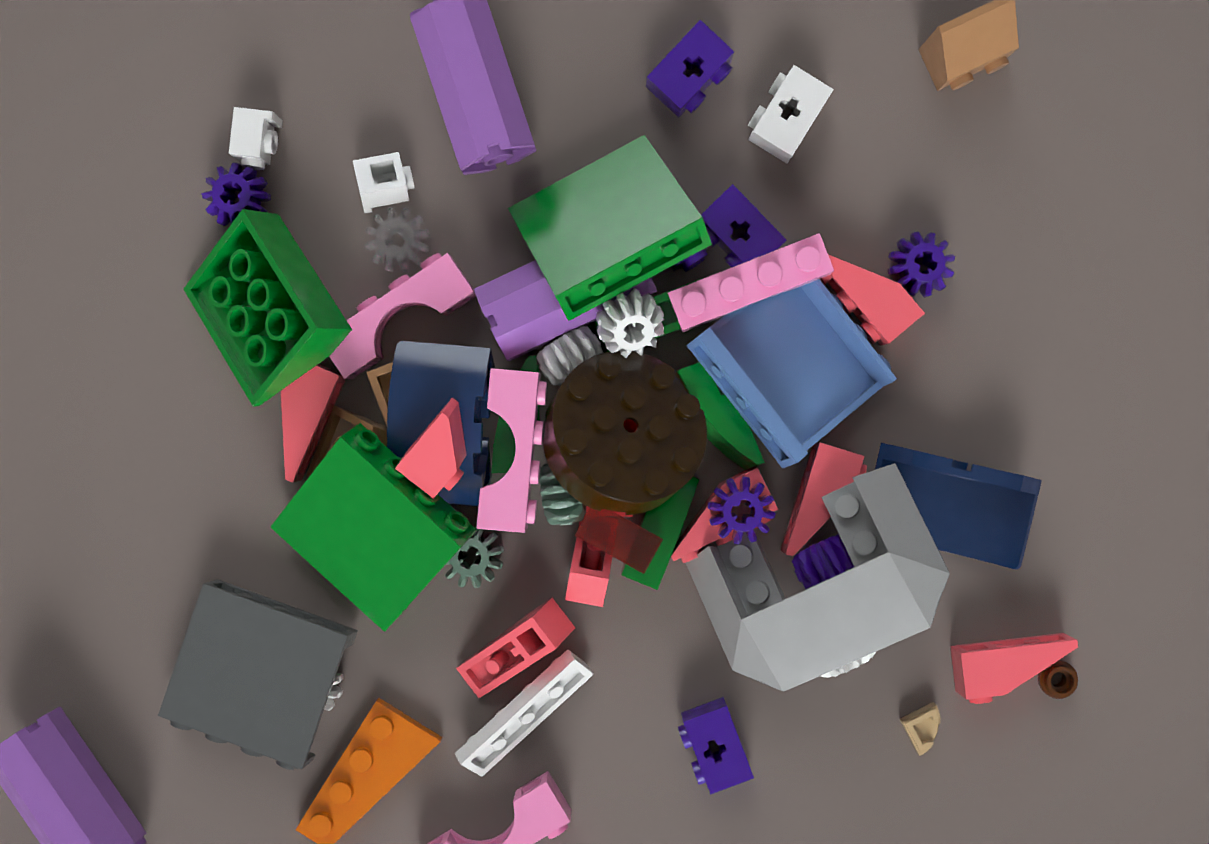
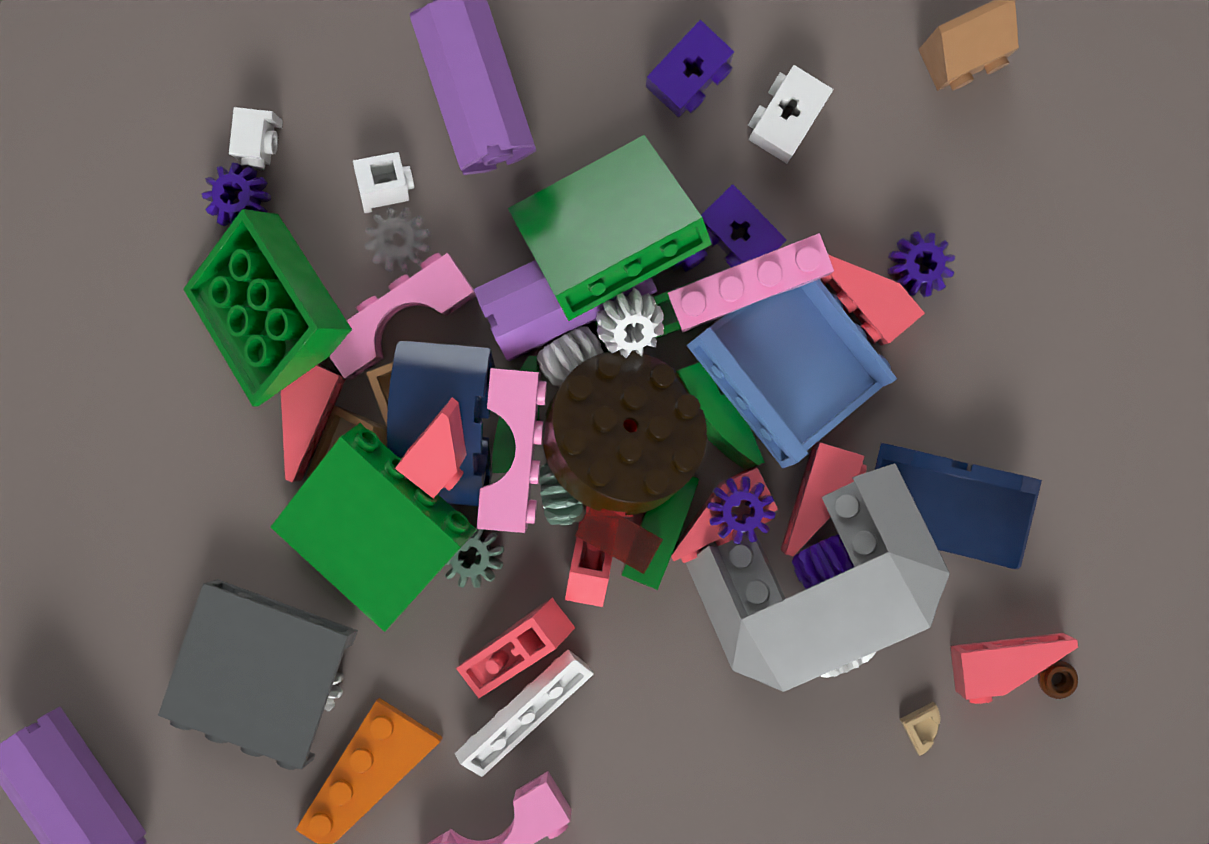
dark purple brick [678,697,754,795] -> none

